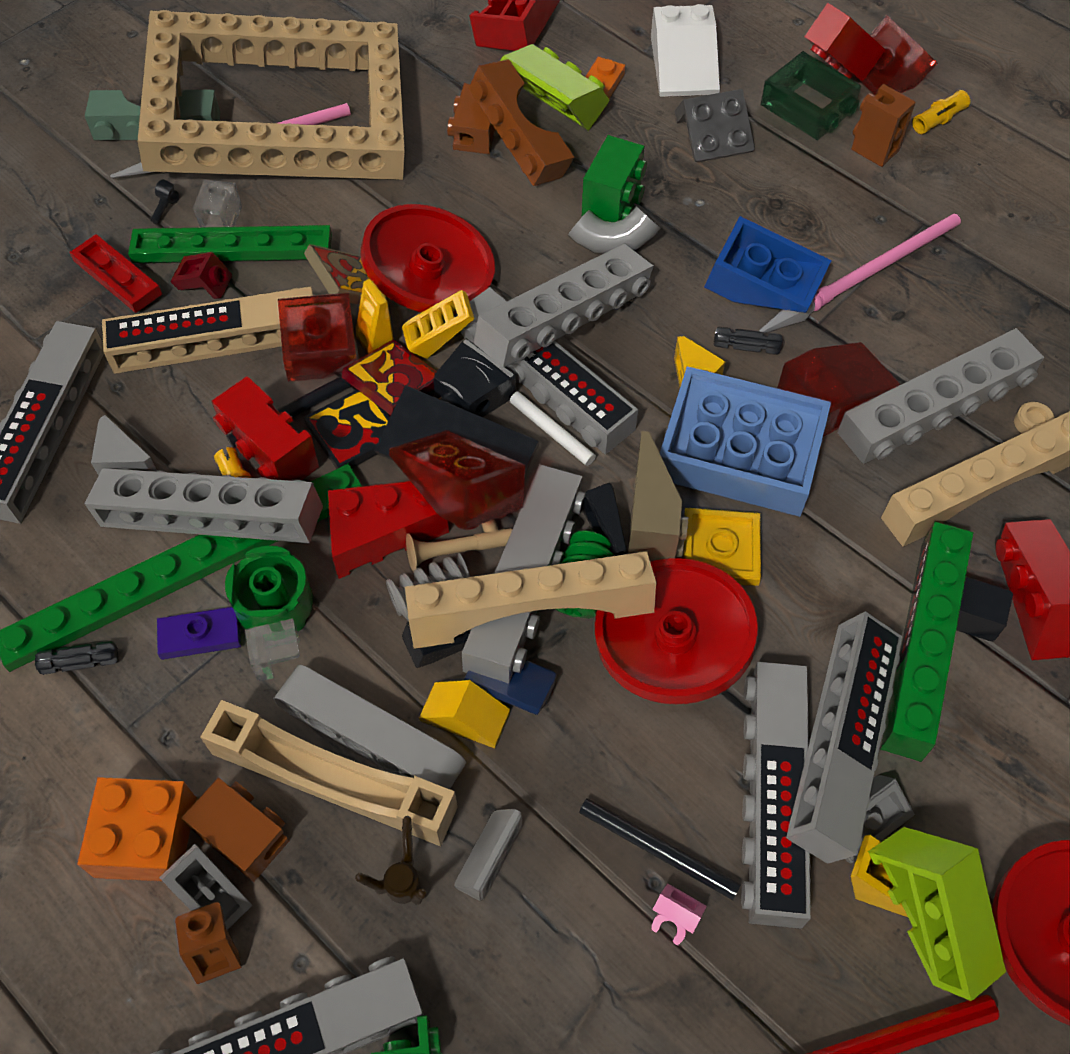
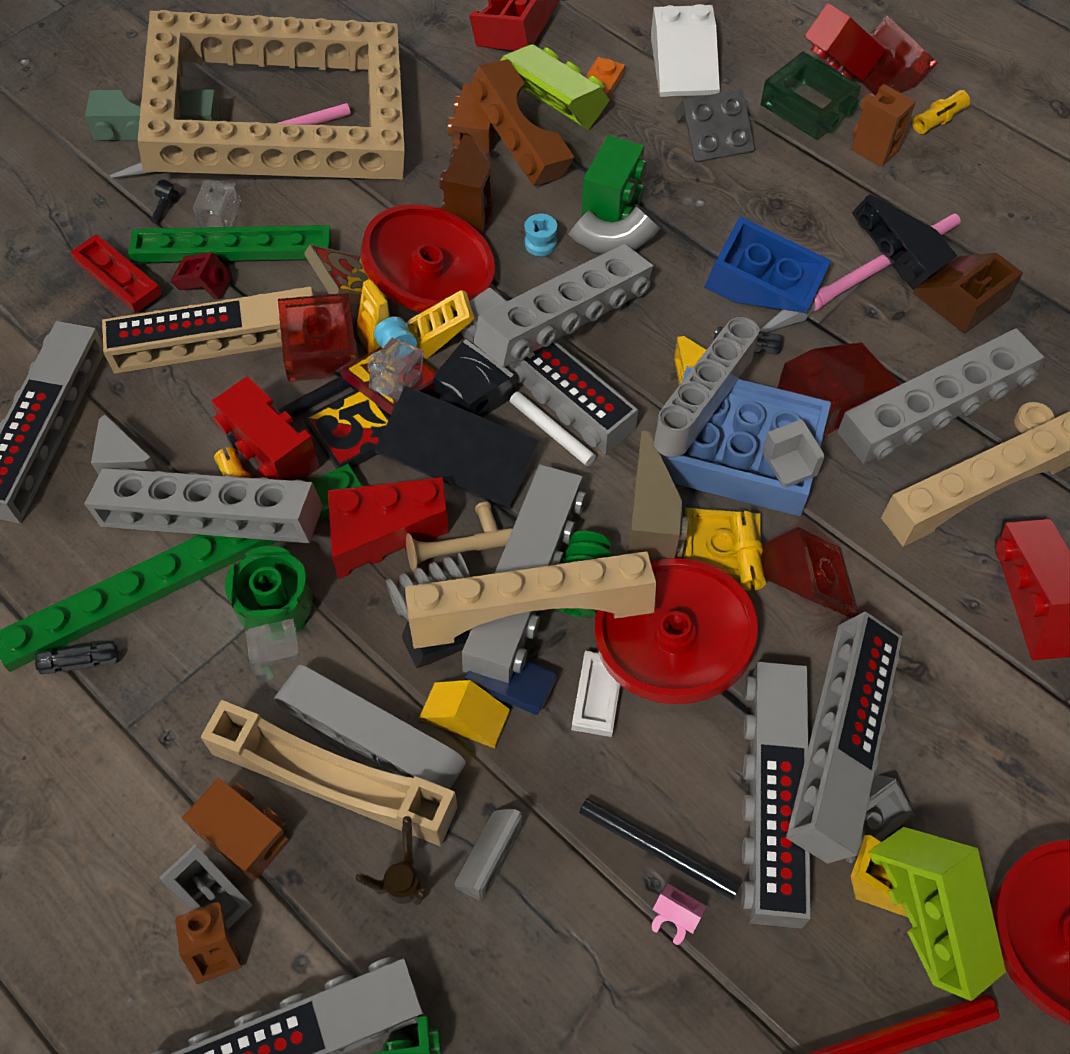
orange brick [77,777,196,881] -> none
dark purple plate [157,607,241,660] -> none
clear red slope [389,430,525,530] -> none
black slope [583,483,626,556] -> none
green brick [880,522,974,762] -> none
black panel [956,577,1013,642] -> none
none -> clear brick [367,337,424,401]
none -> medium azure wheel [374,316,417,362]
none -> reddish brown slope [439,135,493,236]
none -> medium azure wheel [524,213,557,256]
none -> white tile [571,651,620,737]
none -> light grey beam [654,317,760,457]
none -> yellow pin [729,511,766,591]
none -> clear red slope [761,527,859,618]
none -> light grey panel [762,419,824,488]
none -> black slope [852,194,957,290]
none -> reddish brown slope [913,253,1023,334]

